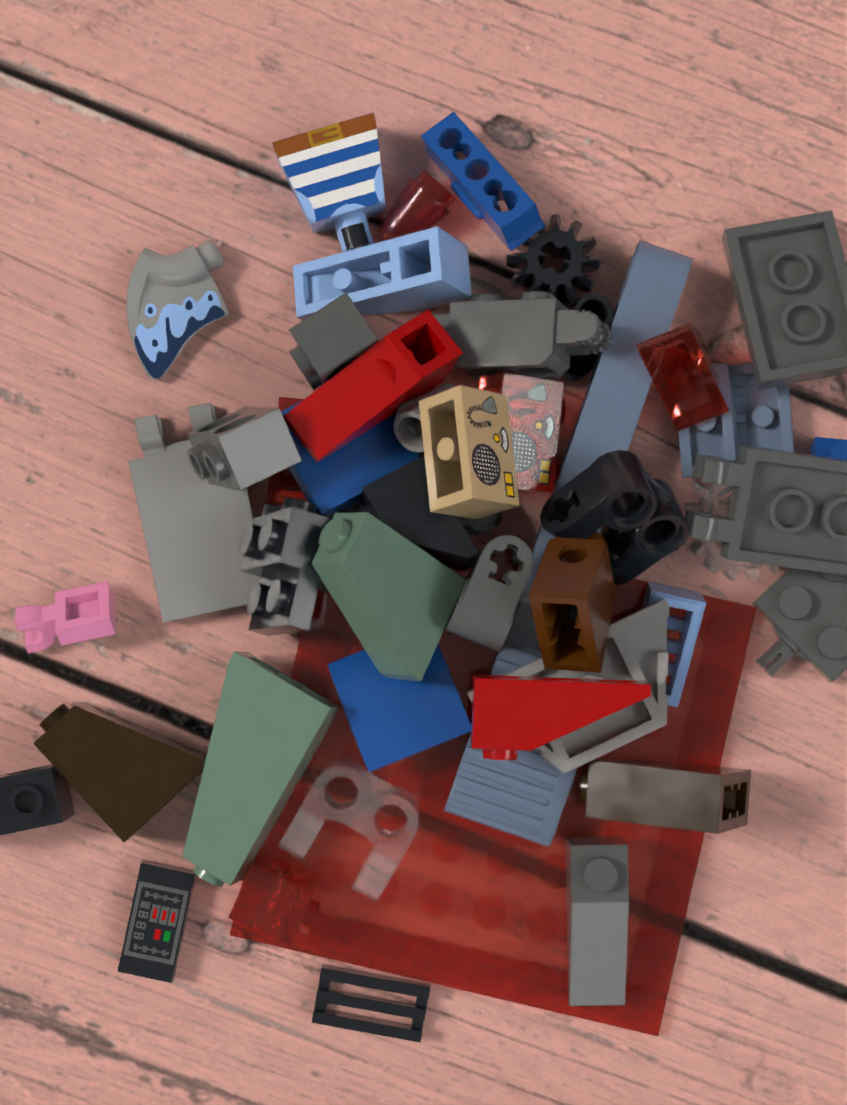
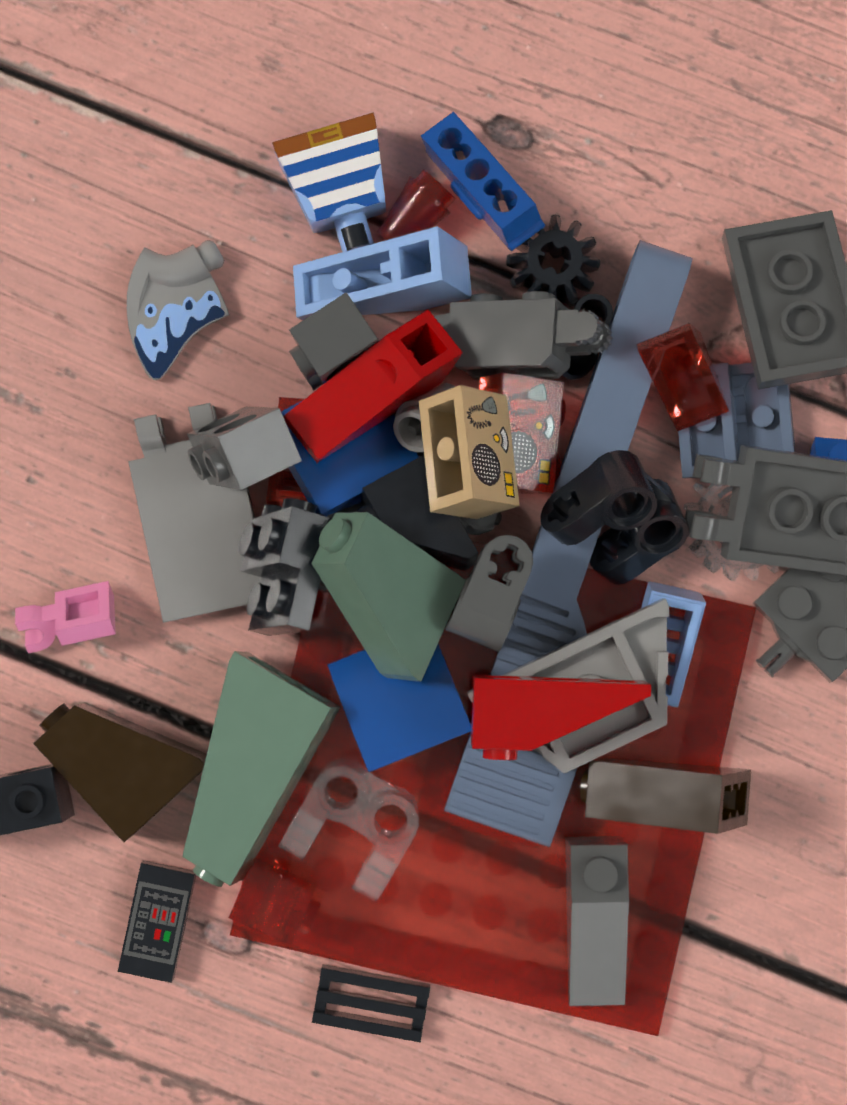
reddish brown torso [529,532,615,673] -> none

